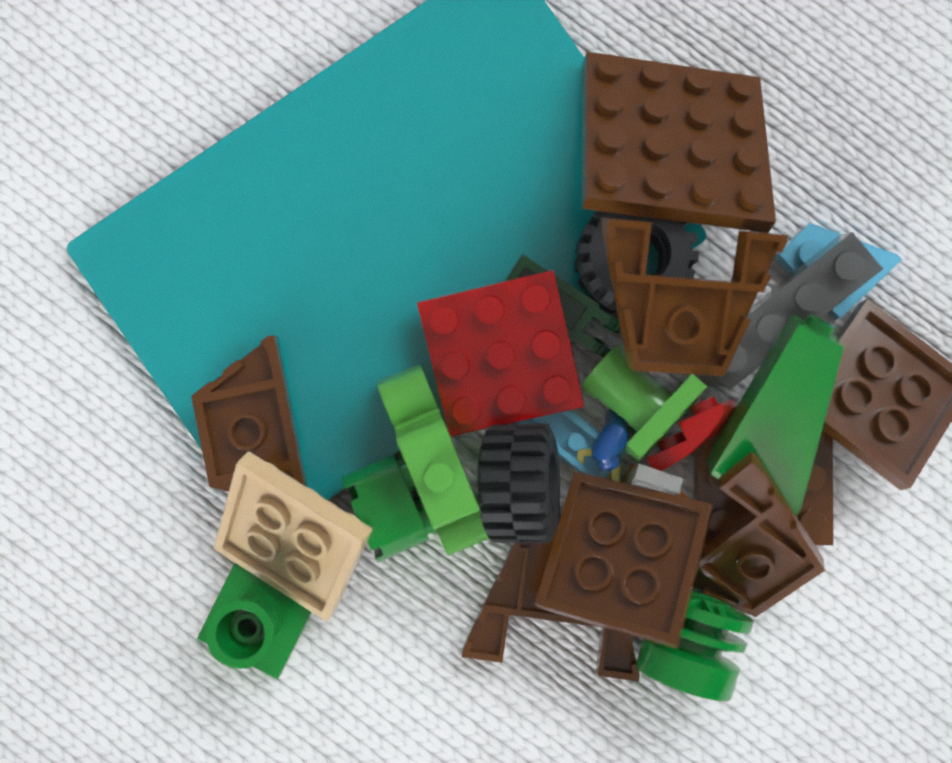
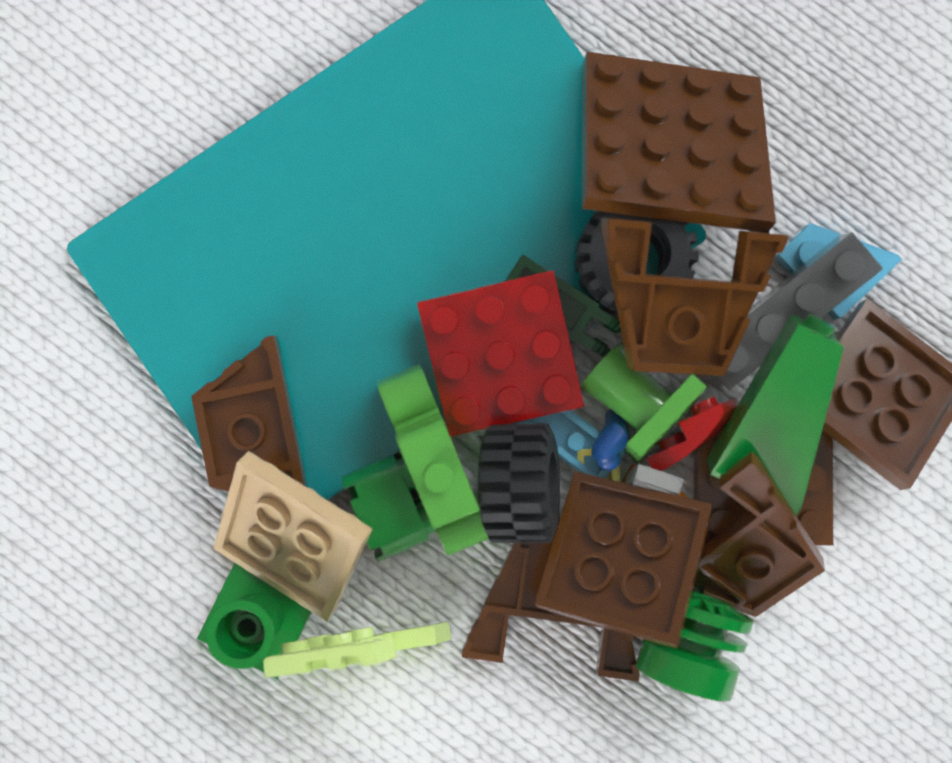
none -> yellowish green wing [263,621,452,678]

